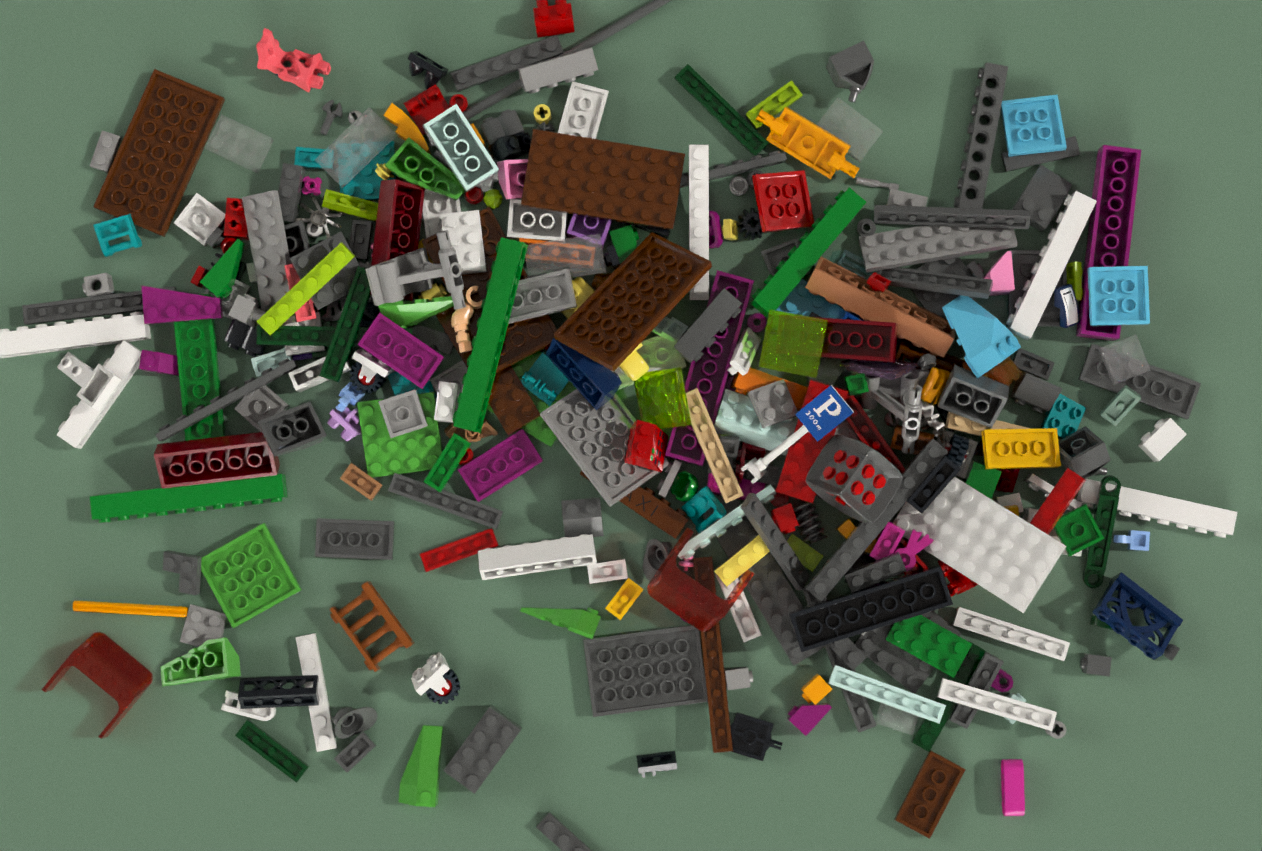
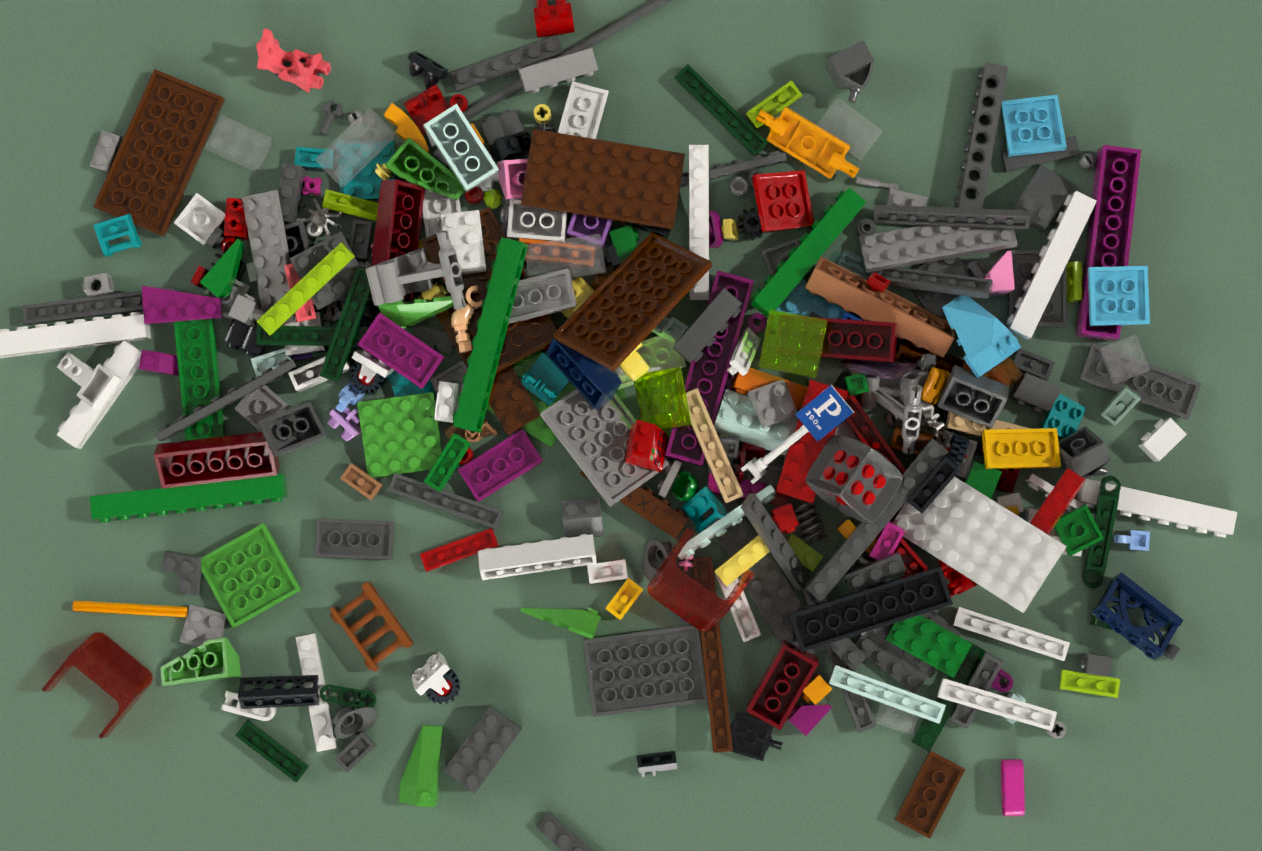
light grey plate [378,389,428,438] -> none
light grey brick [724,667,753,690] -> none
dark pink piece [894,529,934,571] -> none
slope [1054,284,1079,328] -> none
none -> dark green beam [320,684,376,708]
none -> light grey axle [500,197,510,234]
none -> dark red brick [746,639,819,730]
none -> lime plate [1059,669,1121,698]
none -> light grey hinge [1079,153,1095,169]

